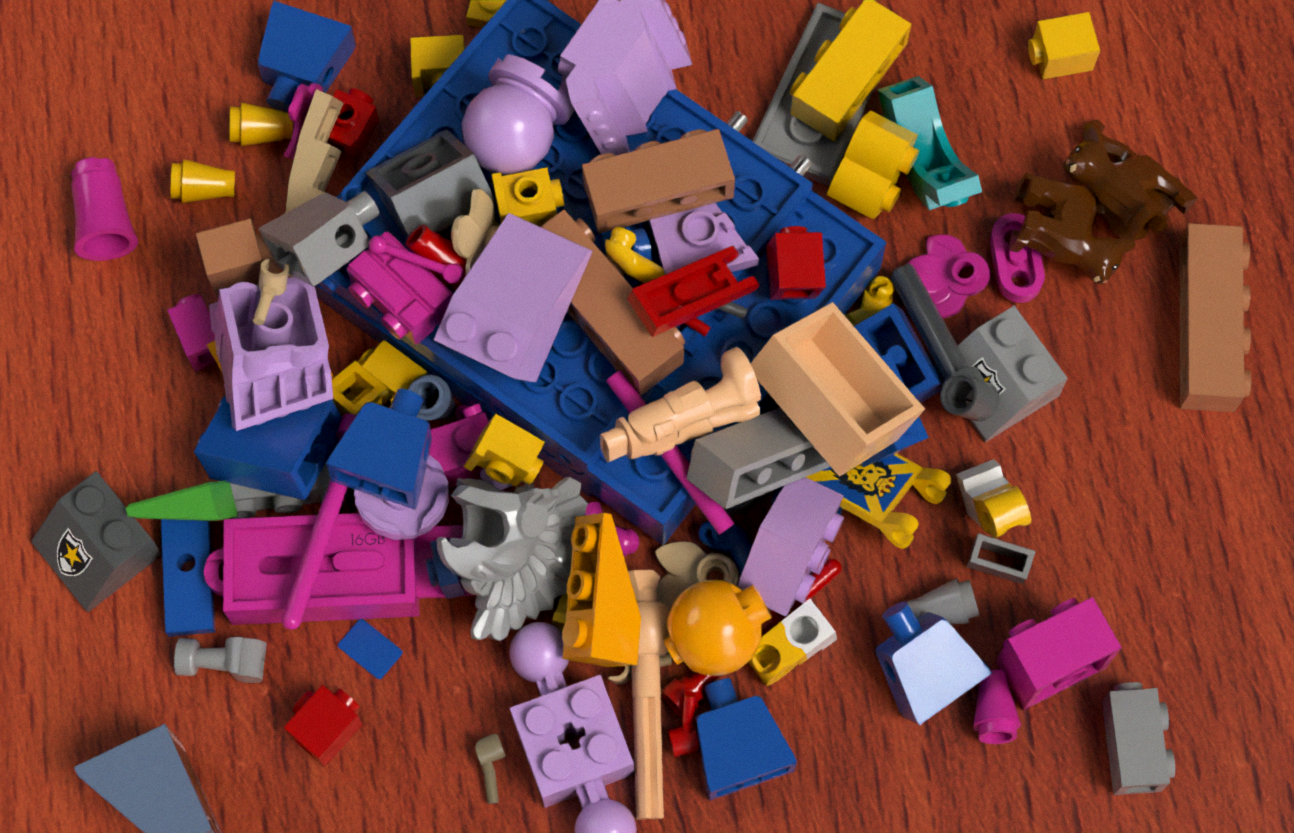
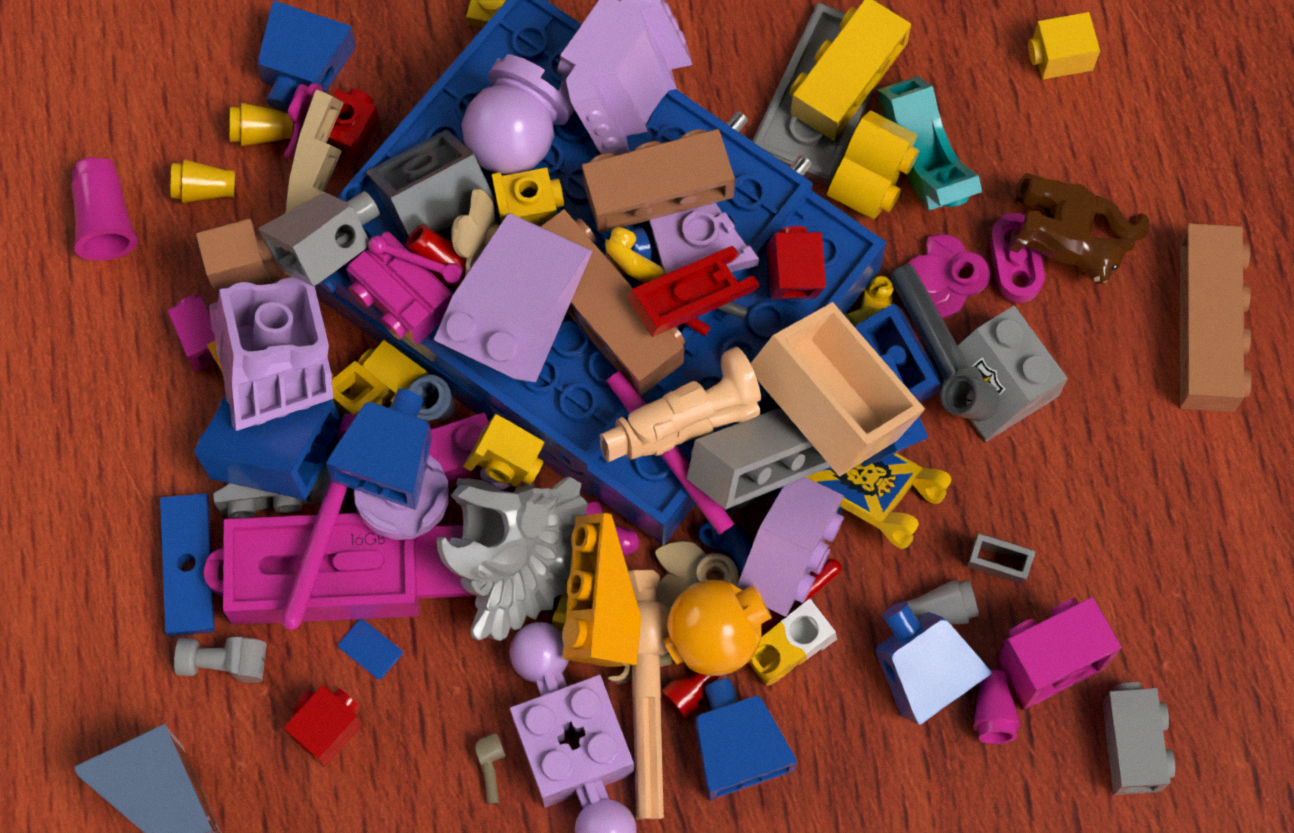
dark grey slope [31,471,162,613] -> none
bright green slope [125,481,237,521] -> none
tan hand [252,259,289,325] -> none
yellow brick [410,35,465,97] -> none
dark blue plate [426,537,466,599] -> none
dark pink hinge [454,403,482,421] -> none
red hand [667,691,699,757] -> none
leg [956,459,1031,538] -> none
reddish brown animal [1063,119,1198,240] -> none

